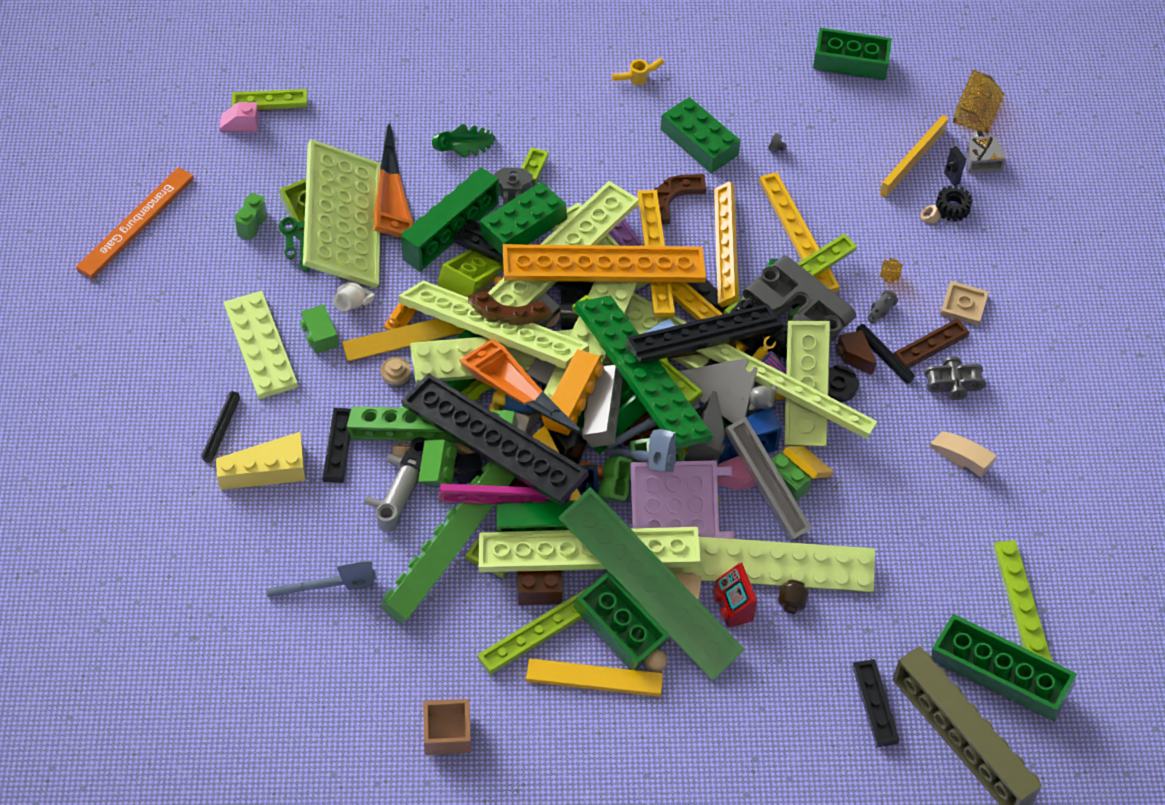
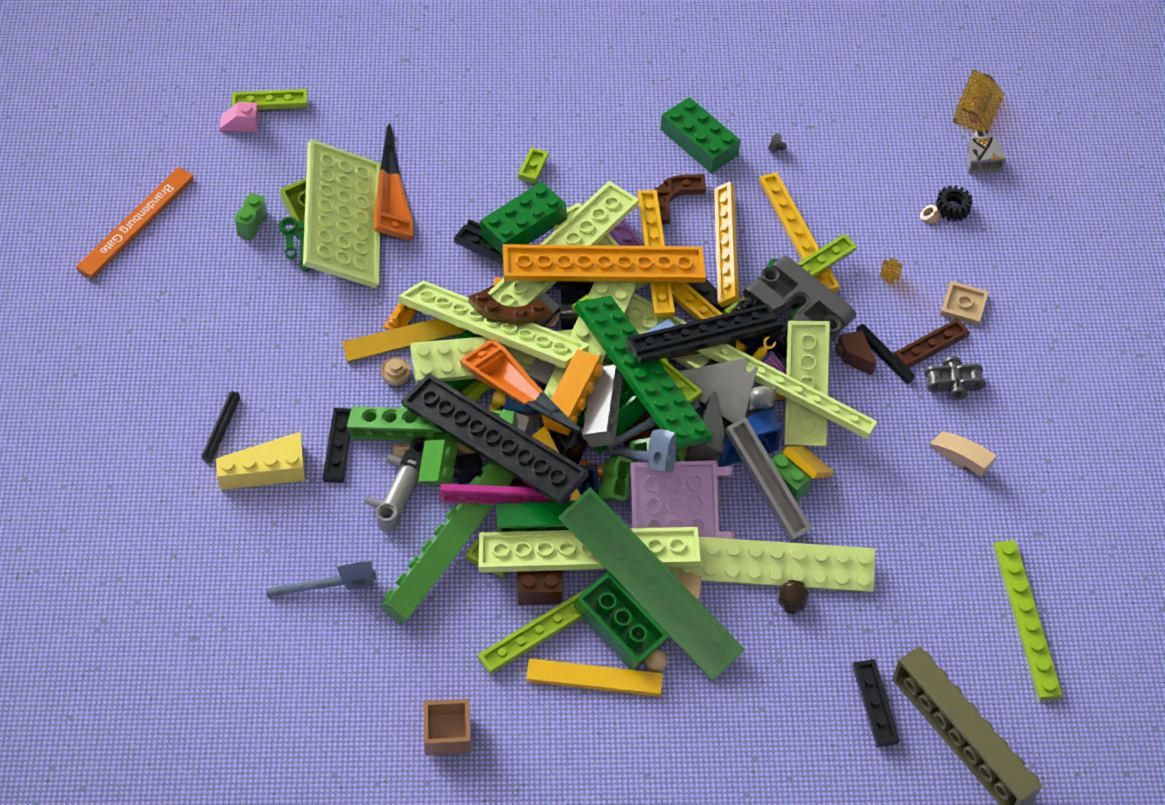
yellowish green plate [223,291,298,399] -> none
bright green brick [299,305,339,354] -> none
white piece [334,282,375,312] -> none
green brick [401,167,499,272] -> none
green plant [432,124,496,158] -> none
lime slope [437,250,503,298] -> none
dark grey hinge [494,167,533,205] -> none
yellow piece [612,58,664,85] -> none
slope [712,563,757,628] -> none
bright pink slope [717,456,755,491] -> none
green brick [813,27,892,80] -> none
black tile [828,365,859,402] -> none
dark grey piece [867,290,898,323] -> none
yellow tile [880,115,949,198] -> none
green brick [932,614,1077,722] -> none
black plate [944,146,966,186] -> none

